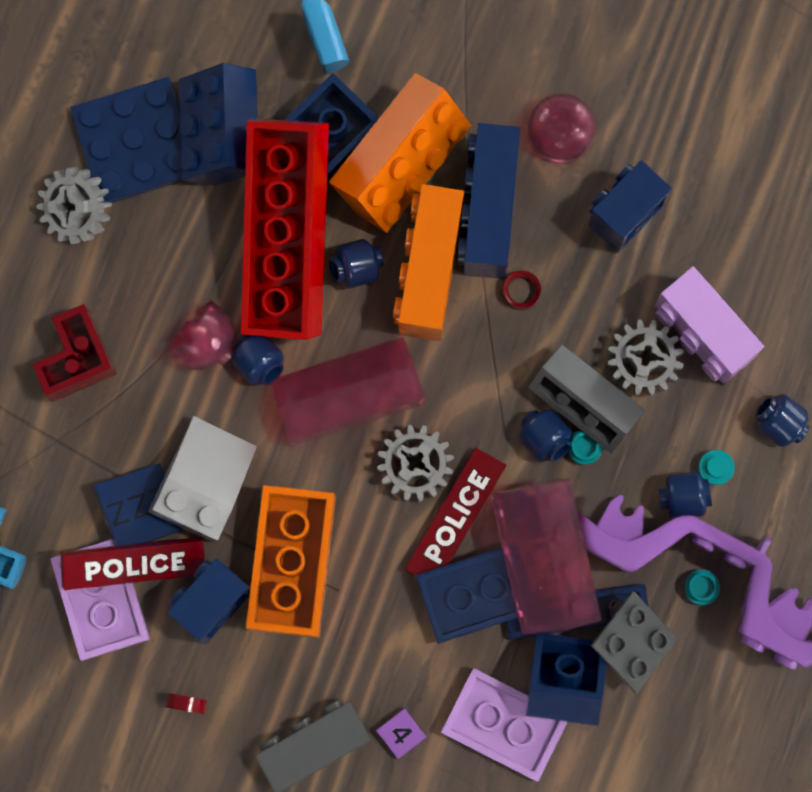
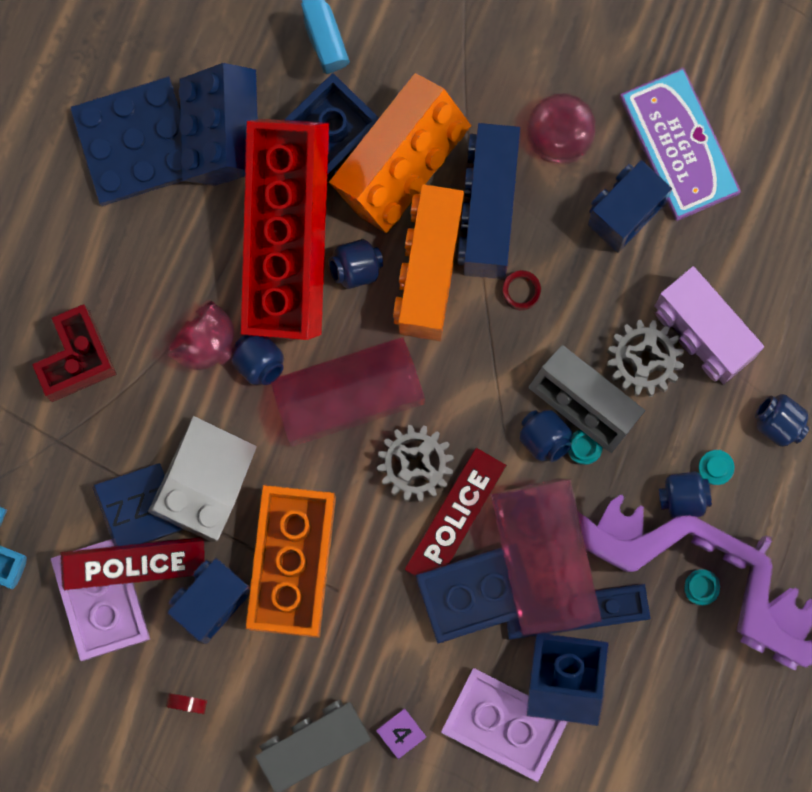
light grey gear [36,167,112,244] -> none
dark grey hinge [591,591,677,693] -> none
none -> tile [620,68,741,221]

